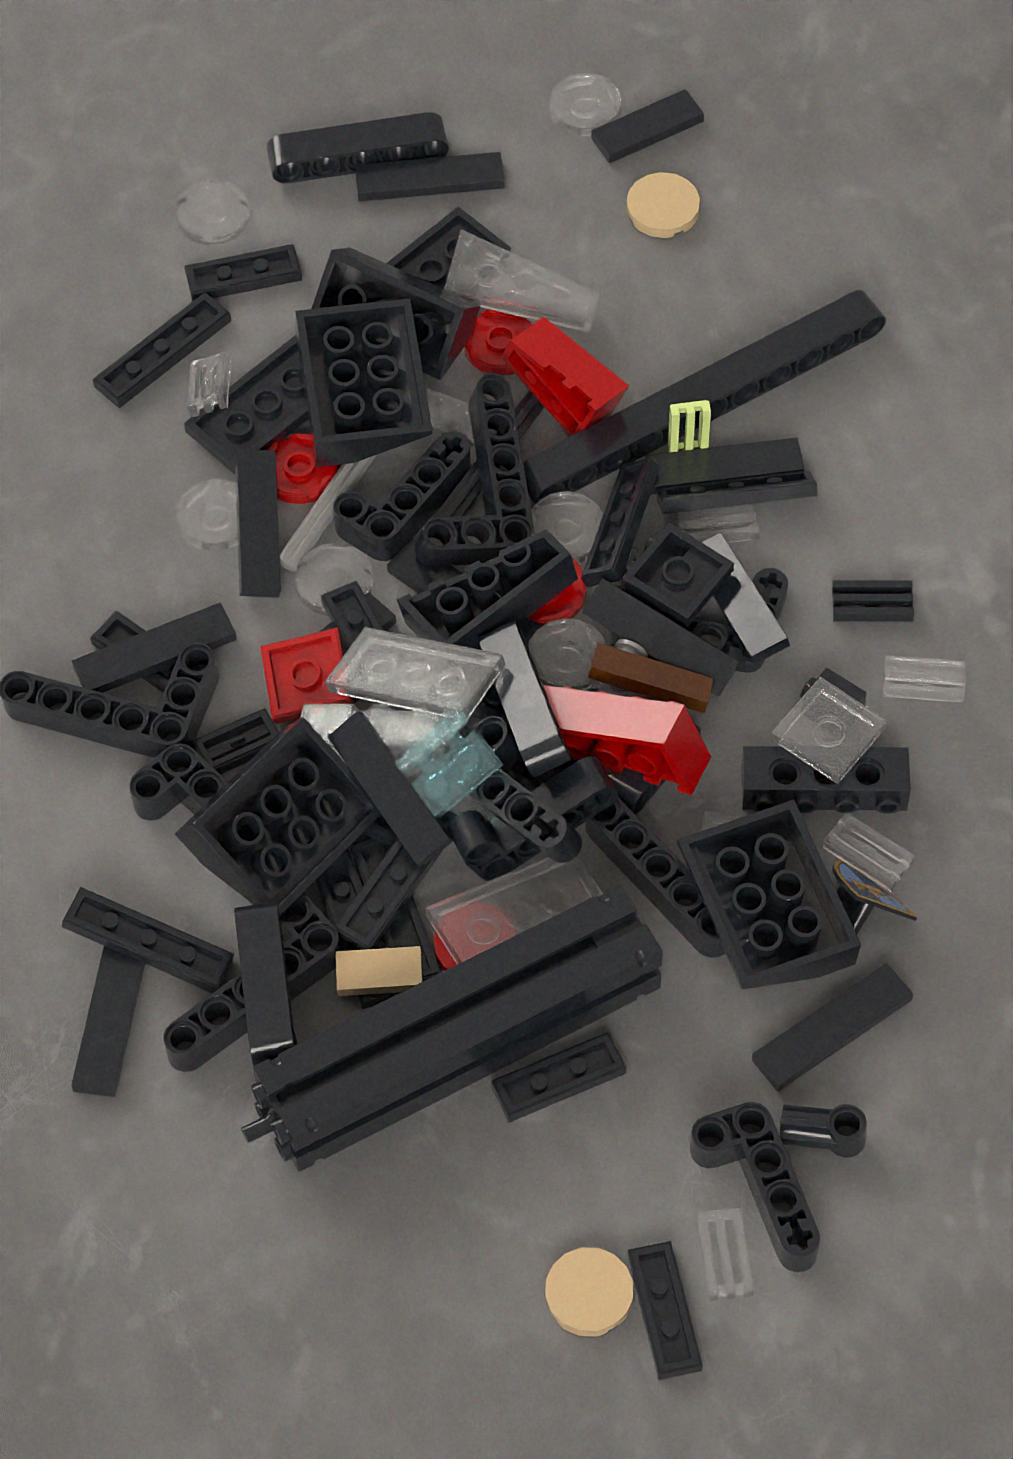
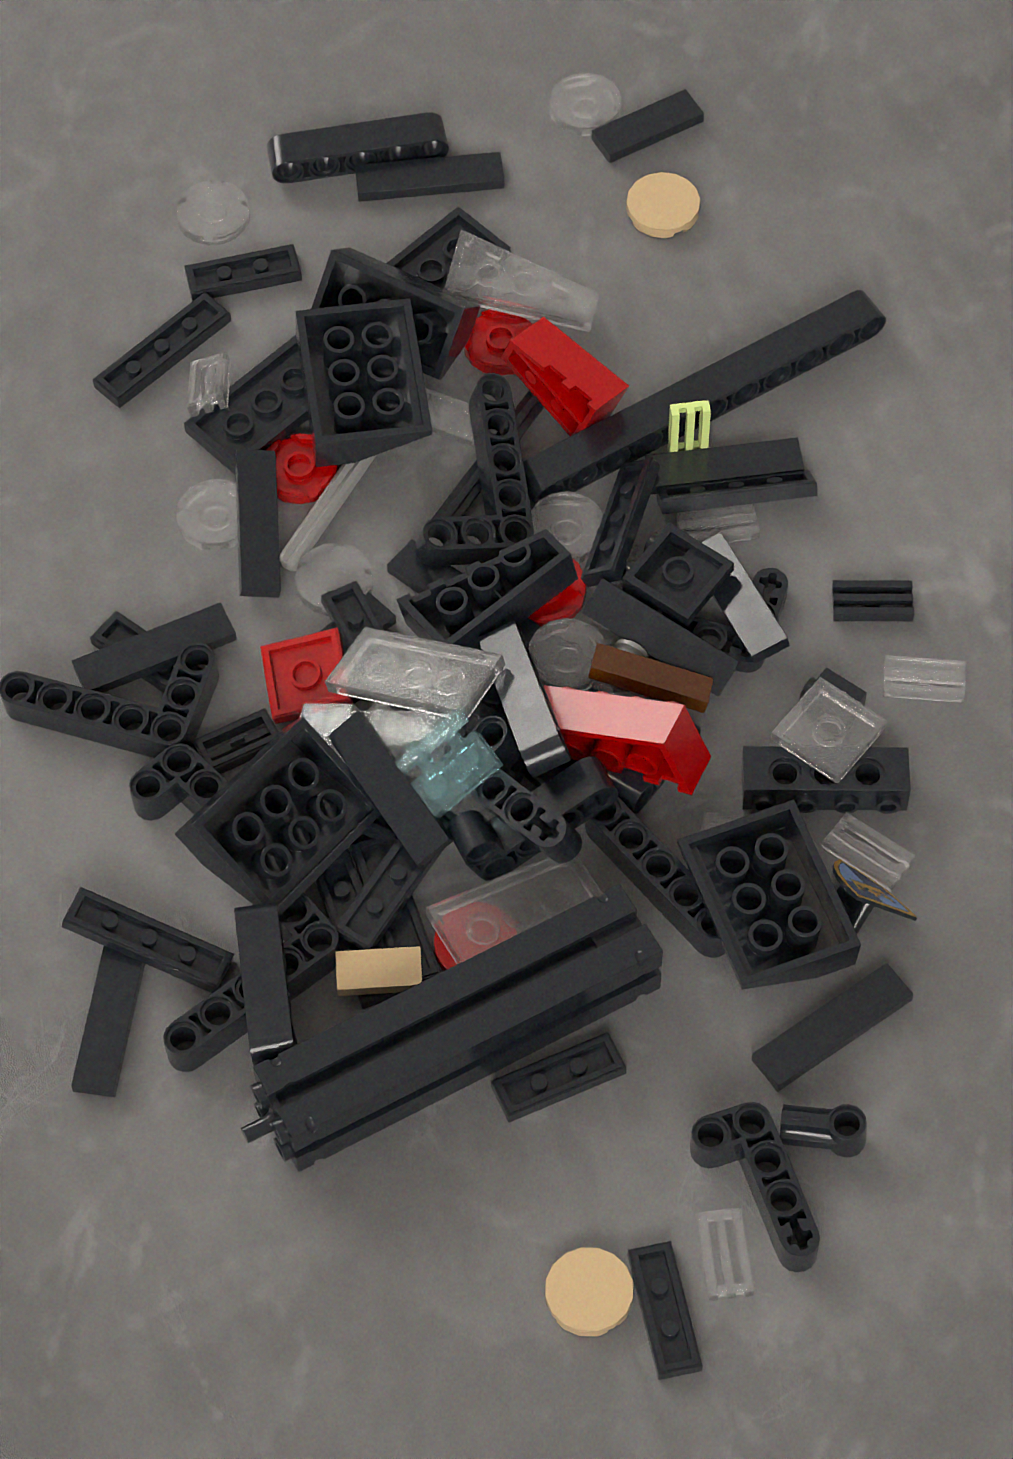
black beam [333,431,471,561] -> none

